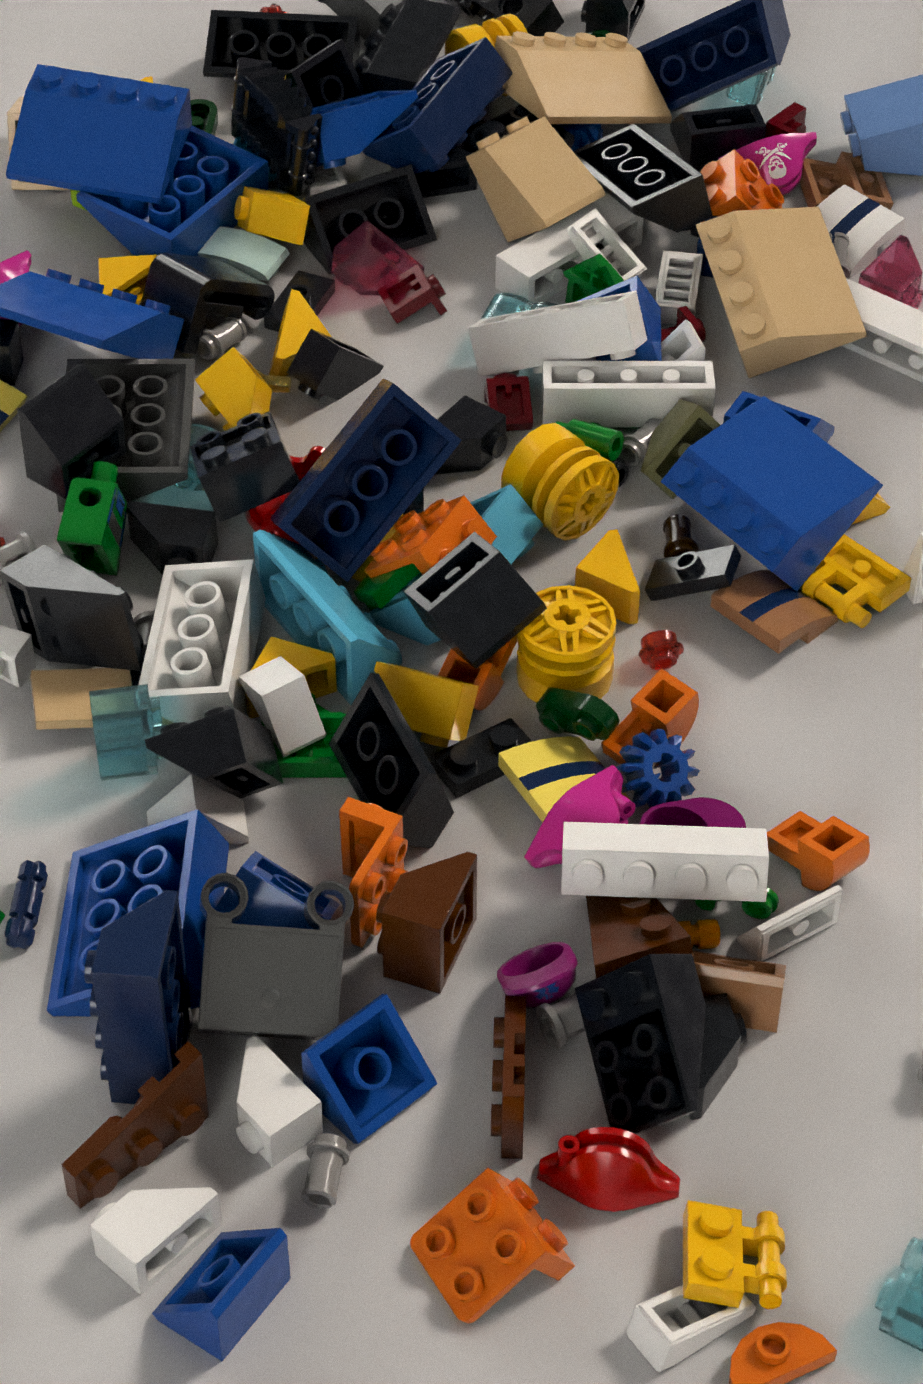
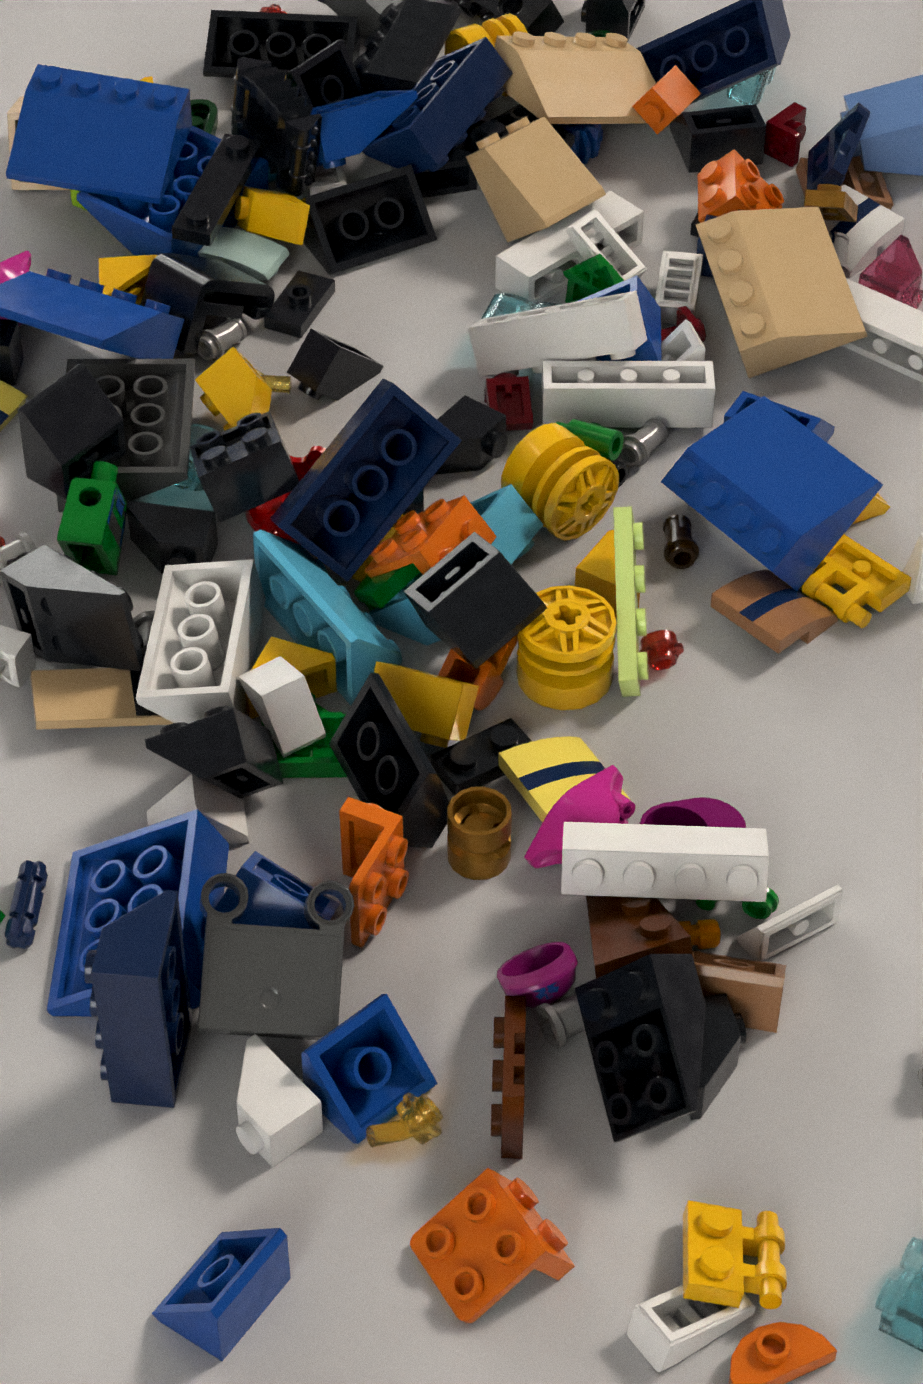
reddish brown wing [61,1041,209,1209] -> none
clear light blue brick [89,684,165,781] -> none
white slope [90,1187,222,1295] -> none
yellow slope [268,289,332,381] -> none
light grey pin [301,1133,350,1208] -> none
clear pink slope [331,220,425,296] -> none
reddish brown slope [376,852,477,994] -> none
dark red bracket [377,264,447,324] -> none
dark green plate [536,687,620,741] -> none
red hat [537,1127,680,1212] -> none
black slope [573,124,713,233] -> none
orange brick [601,668,699,764] -> none
blue gear [616,729,701,809] -> none
olive slope [640,399,720,499] -> none
black plate [644,544,741,601] -> none
dark pink hat [718,132,817,195] -> none
orange brick [767,811,870,891] -> none
none -> black plate [172,133,262,247]
none -> clear yellow plate [366,1092,443,1147]
none -> pearl gold wheel [447,787,512,880]
none -> yellowish green plate [613,506,649,697]
none -> orange brick [632,65,701,135]
none -> pearl gold plate [804,184,858,222]
none -> dark blue wing [807,102,870,190]

